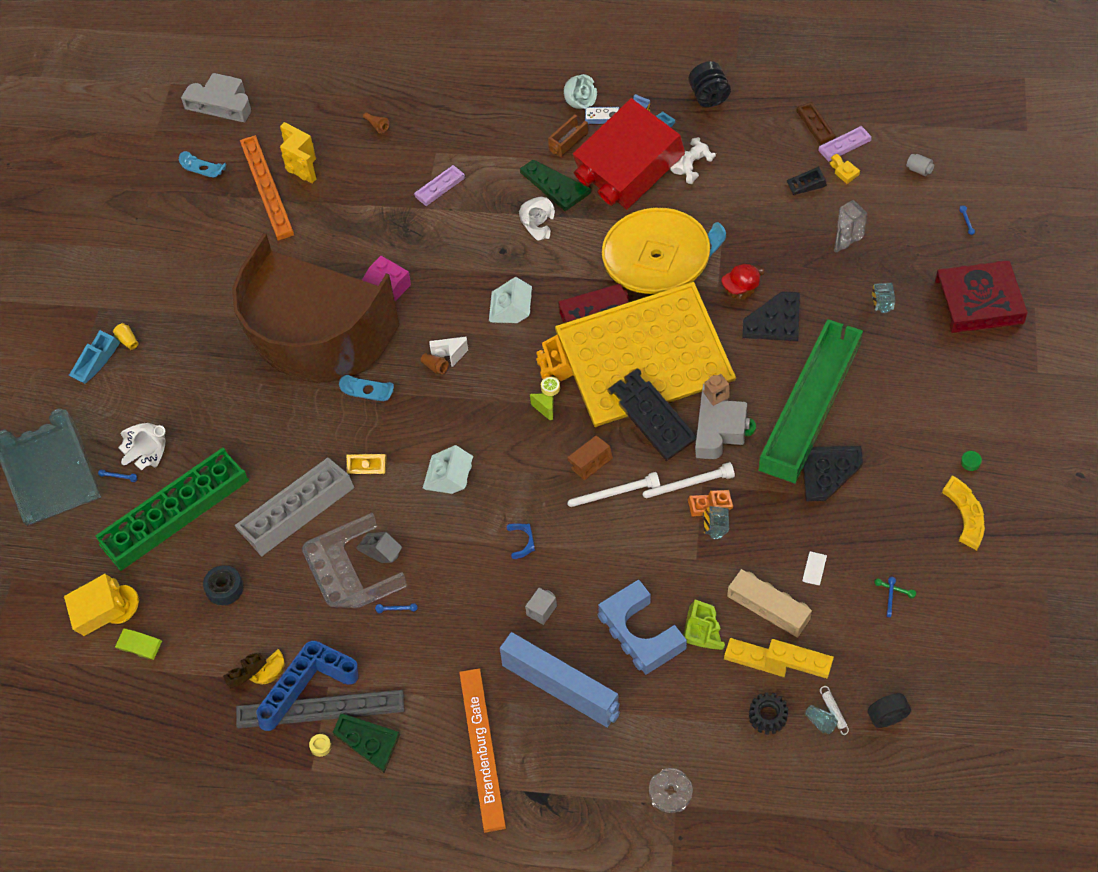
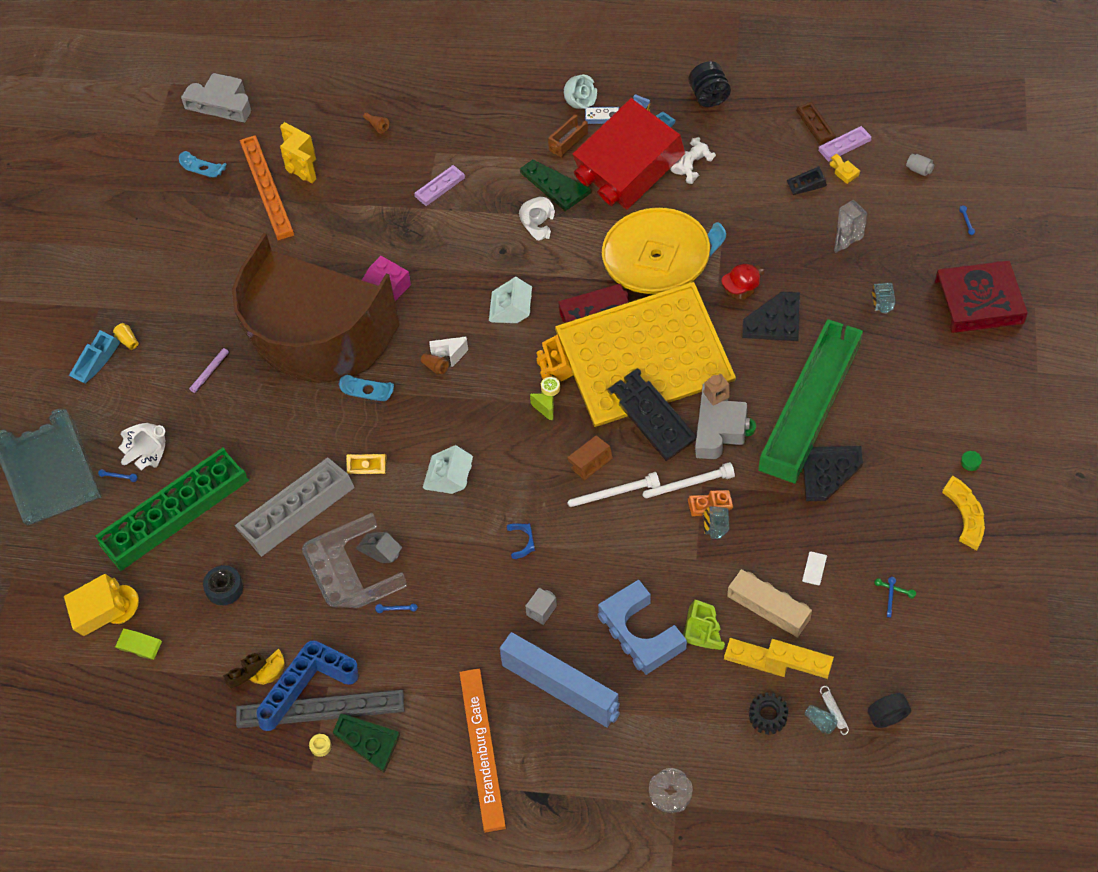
none -> lavender bar [189,348,229,393]

